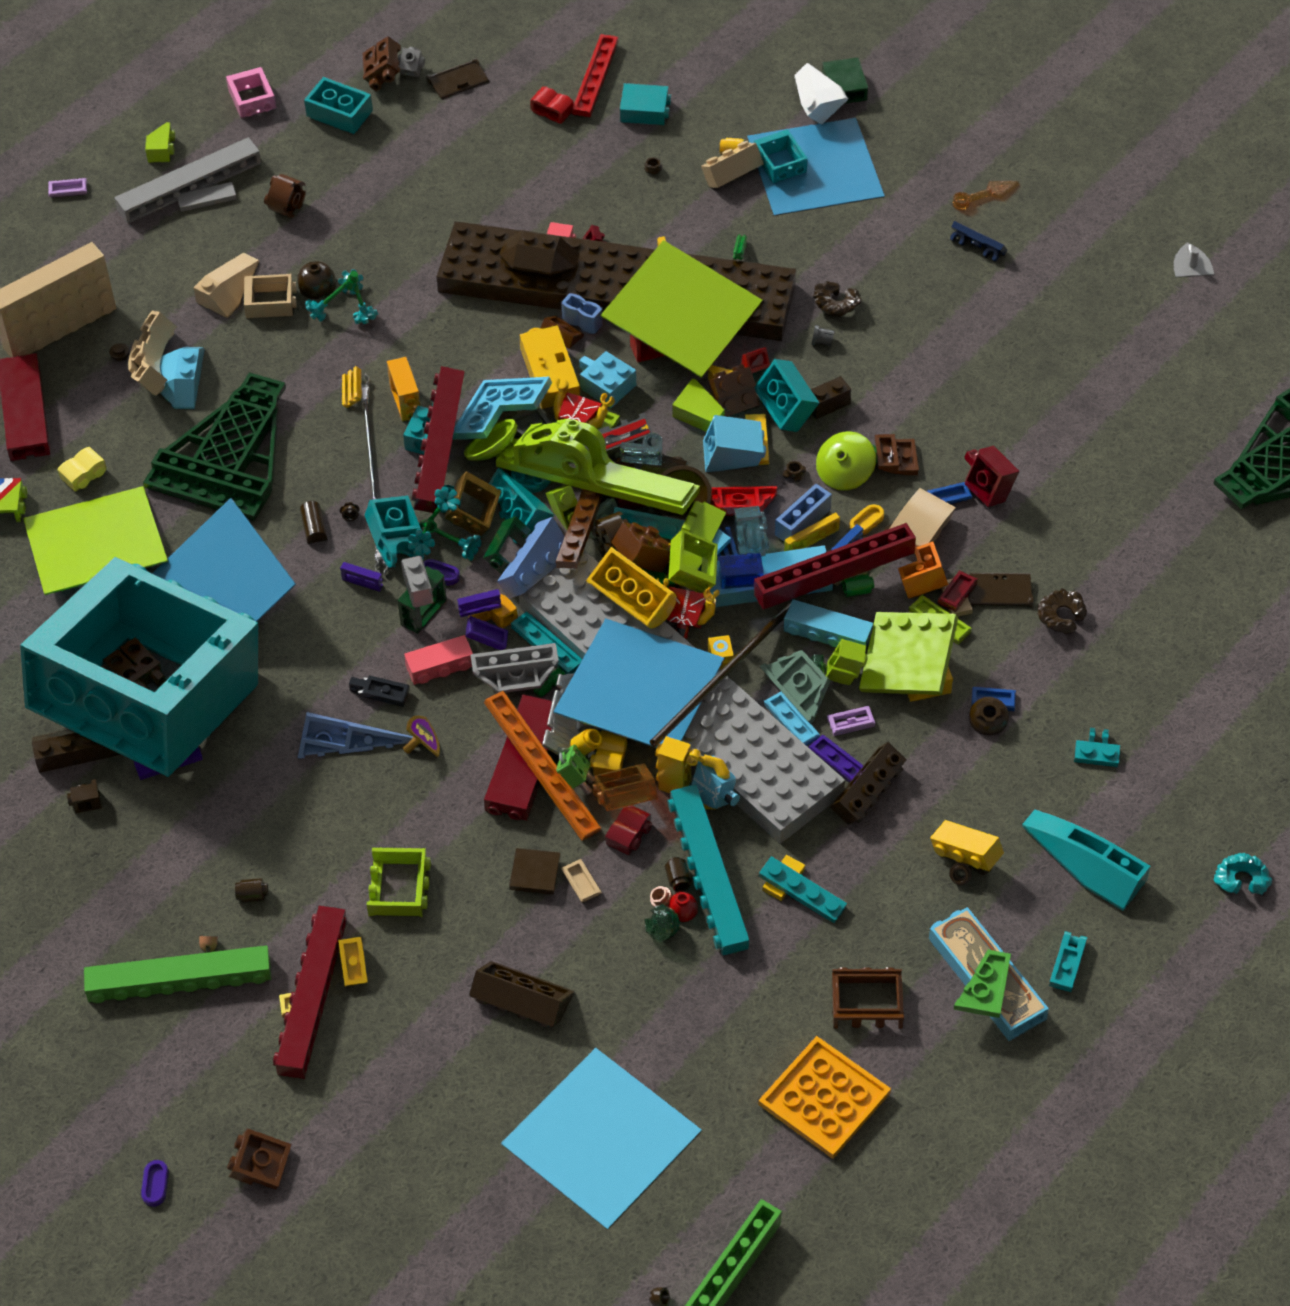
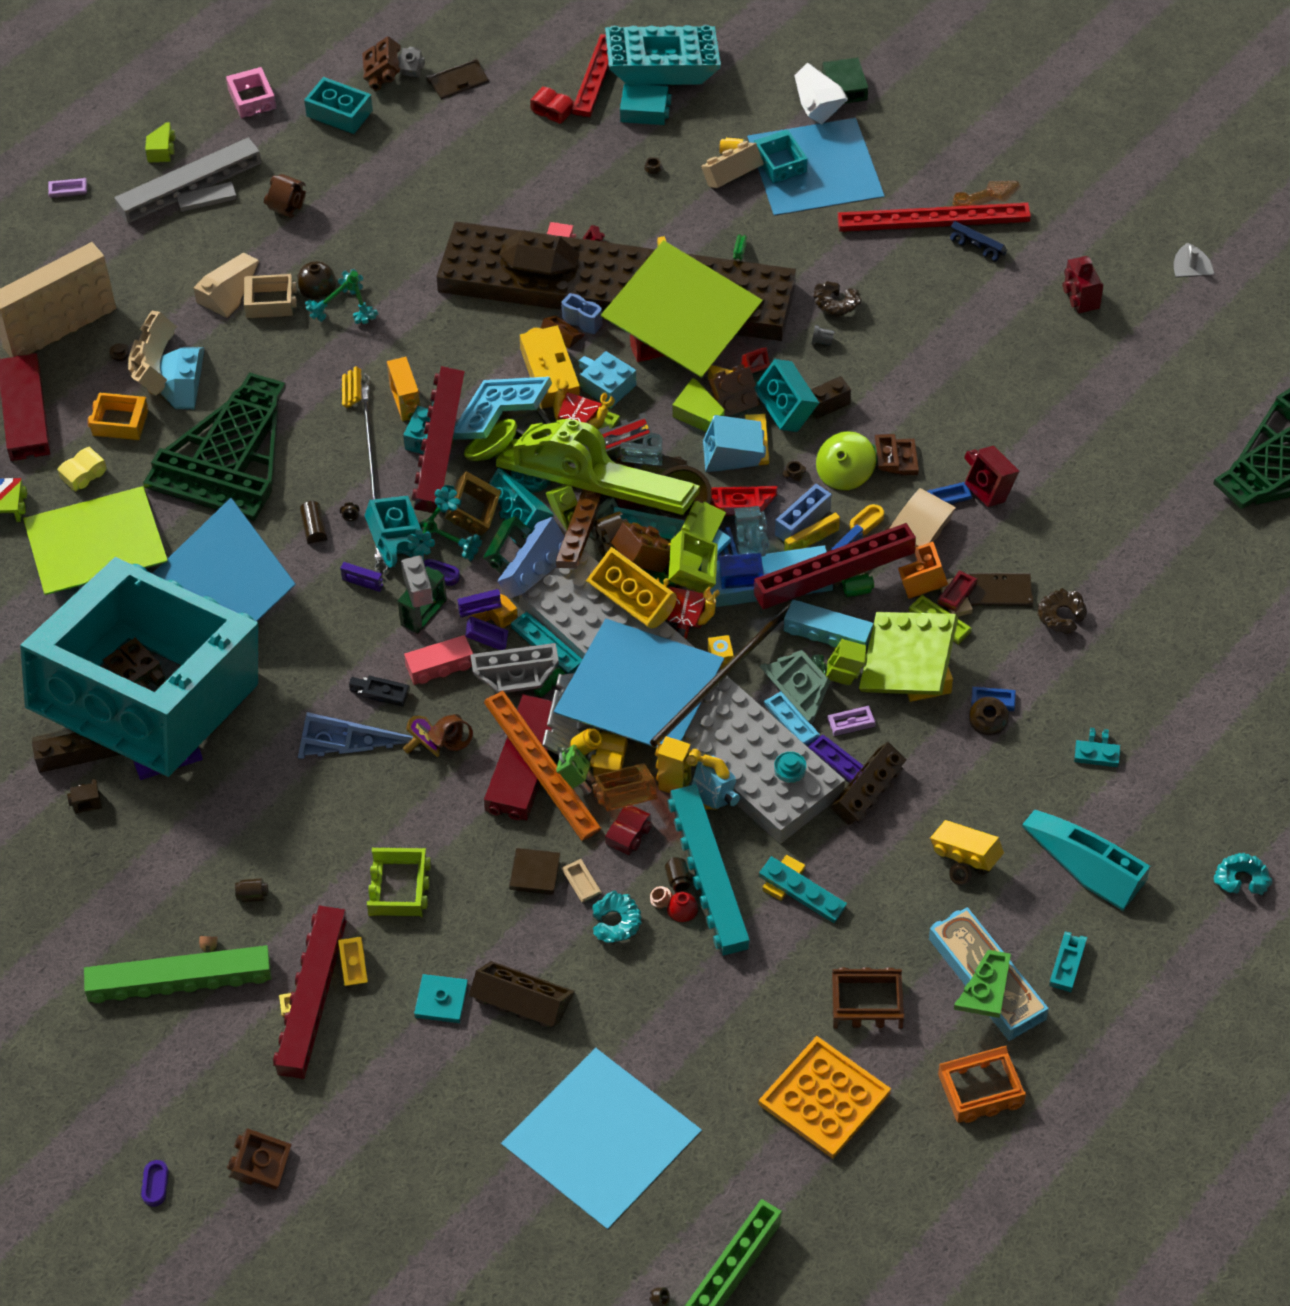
clear green piece [644,904,680,941] -> none
none -> light orange window [88,393,149,440]
none -> teal plate [414,974,468,1023]
none -> reddish brown piece [427,714,473,751]
none -> teal piece [593,890,642,943]
none -> teal slope [605,25,721,85]
none -> teal plate [774,752,807,783]
none -> red plate [837,203,1031,232]
none -> orange window [938,1046,1026,1123]
none -> dark red hinge [1062,256,1104,314]

